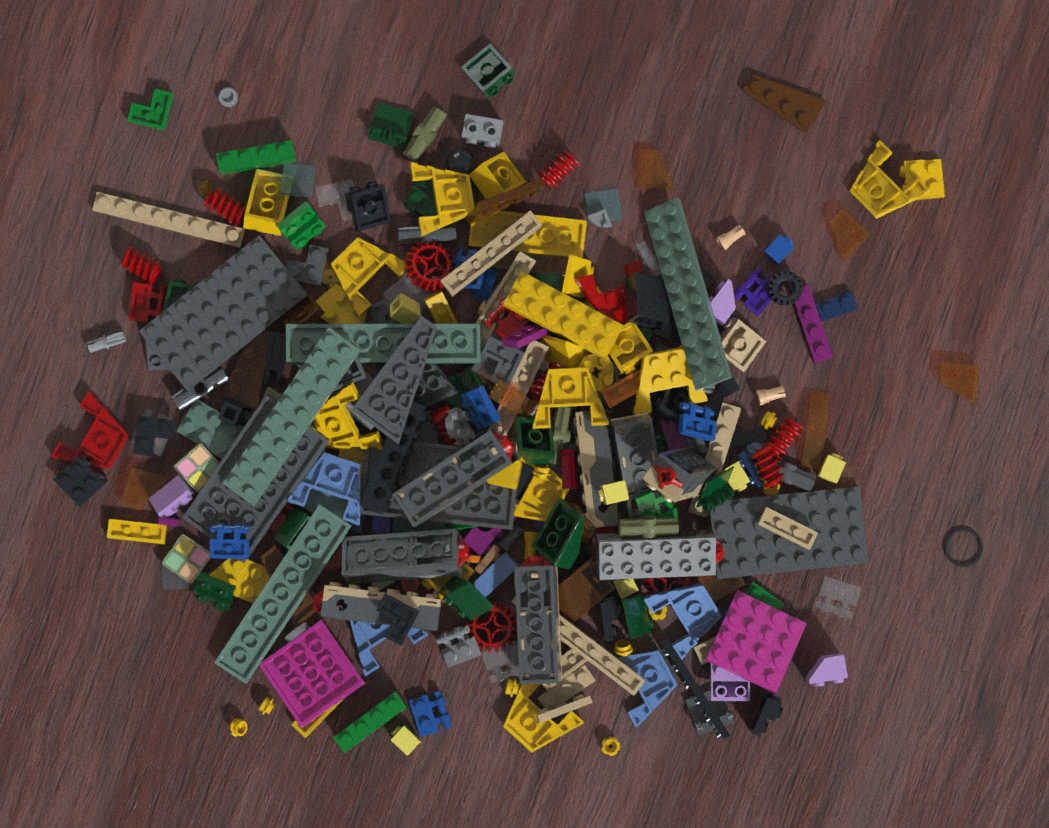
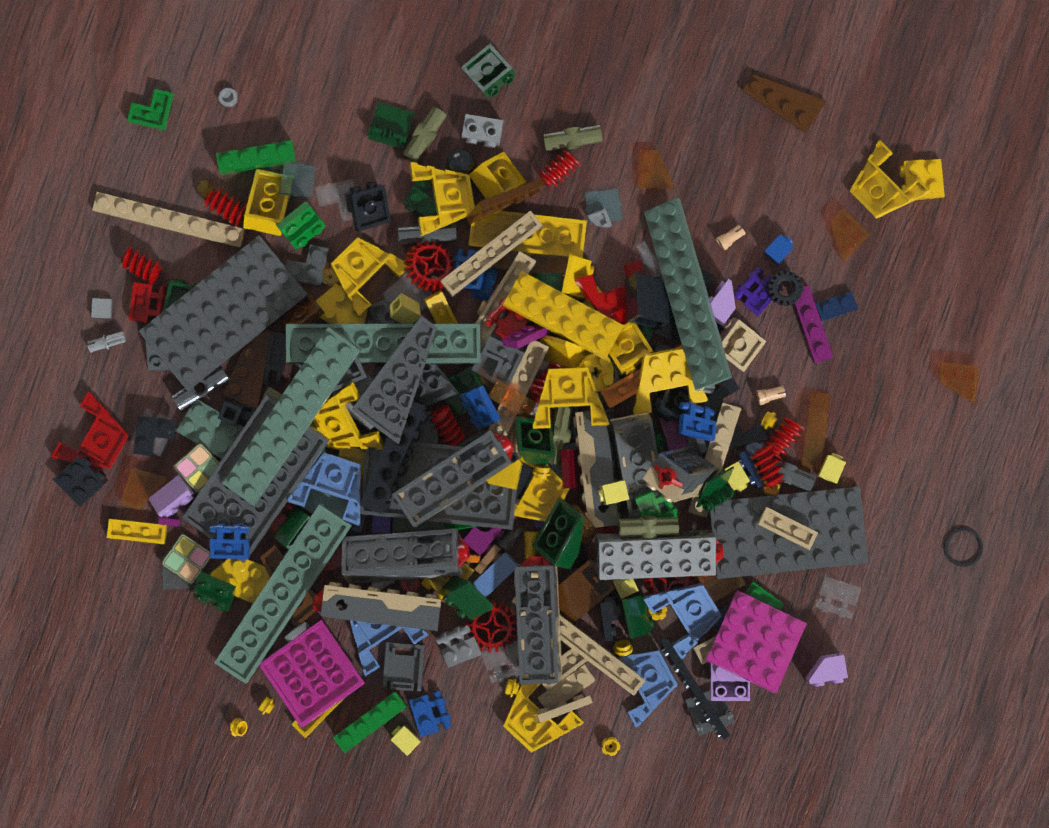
black plate [376,593,420,646] -> none
light grey plate [445,408,475,447] -> none
black plate [749,694,783,736] -> none
none -> light grey tile [91,298,112,319]
none -> dark grey container [383,642,425,691]
none -> olive piece [543,125,603,151]

